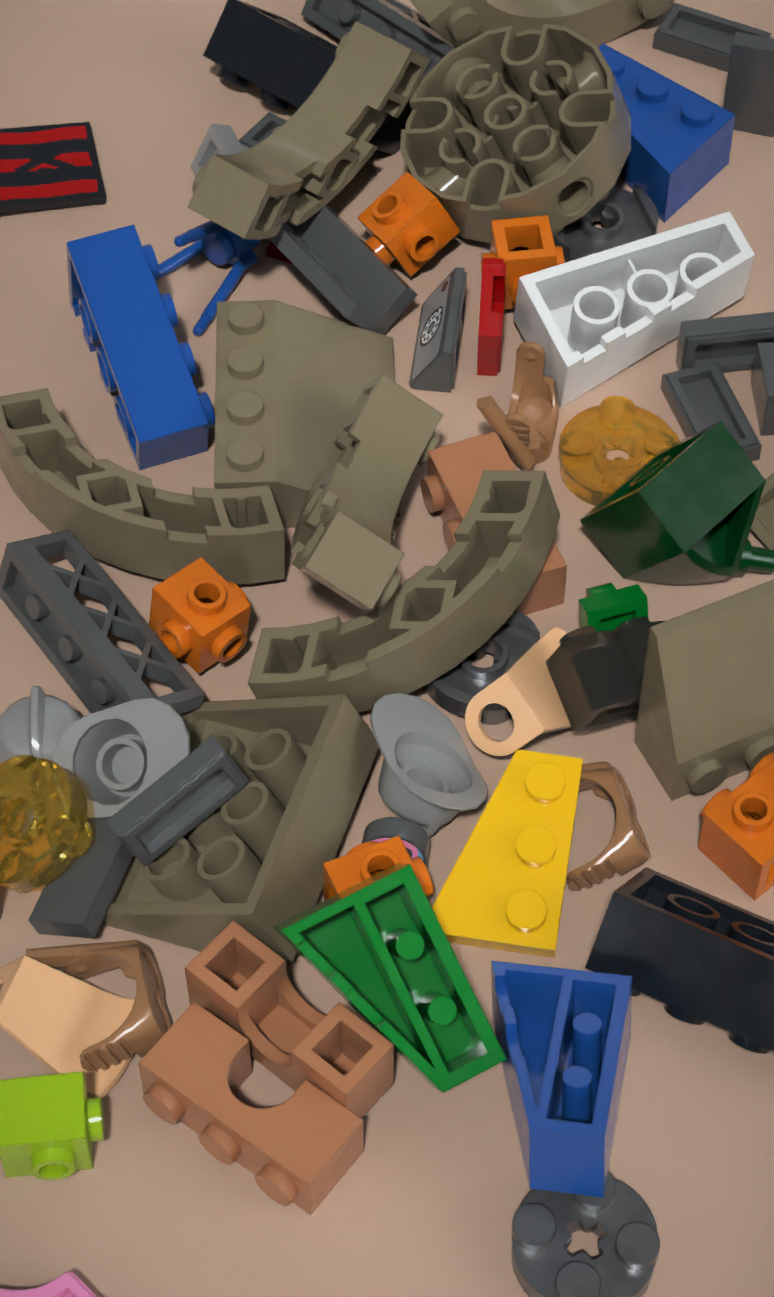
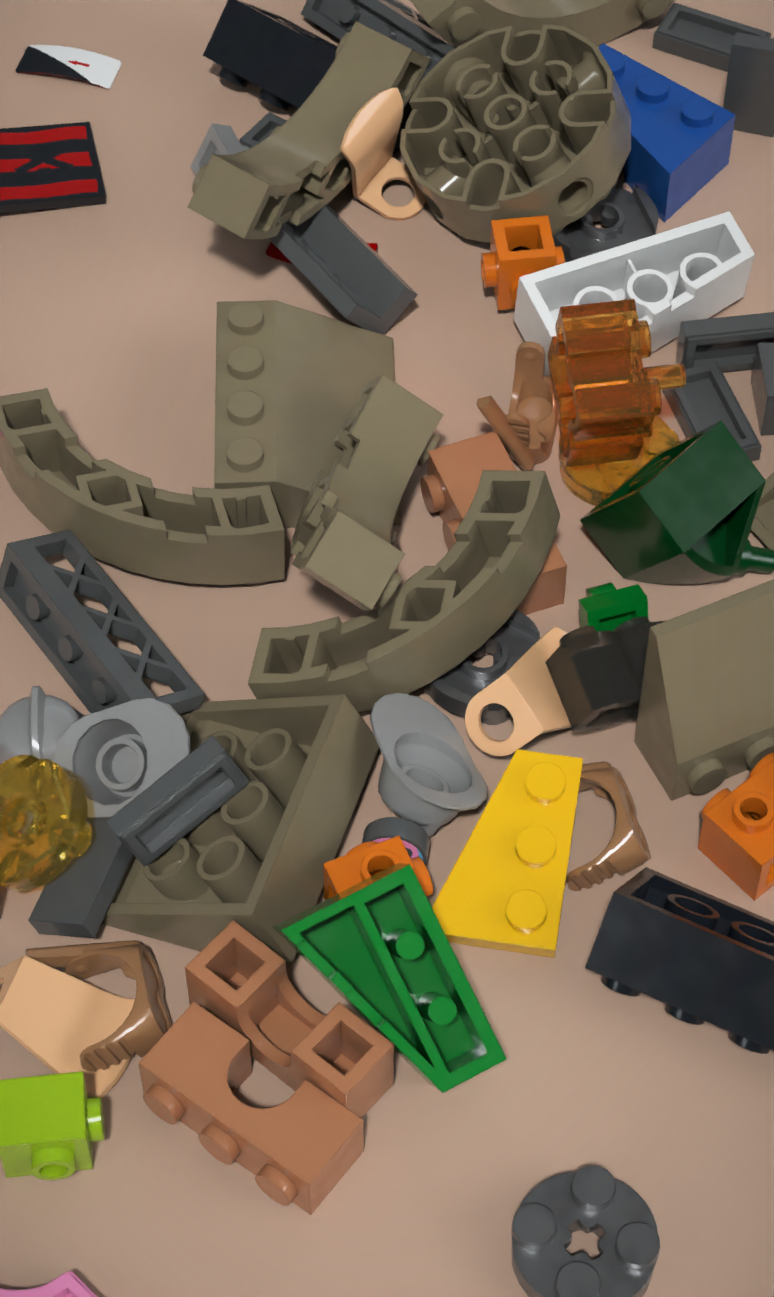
blue wedge [66,224,215,470] -> none
orange brick [149,557,251,674] -> none
blue plant [155,220,260,336] -> none
orange brick [357,172,461,277] -> none
dark grey slope [409,267,467,393] -> none
red tile [477,257,506,376] -> none
blue wedge [491,961,632,1198] -> none
none -> sticker [15,45,122,89]
none -> light nougat piece [340,88,426,221]
none -> clear orange brick [547,299,686,467]

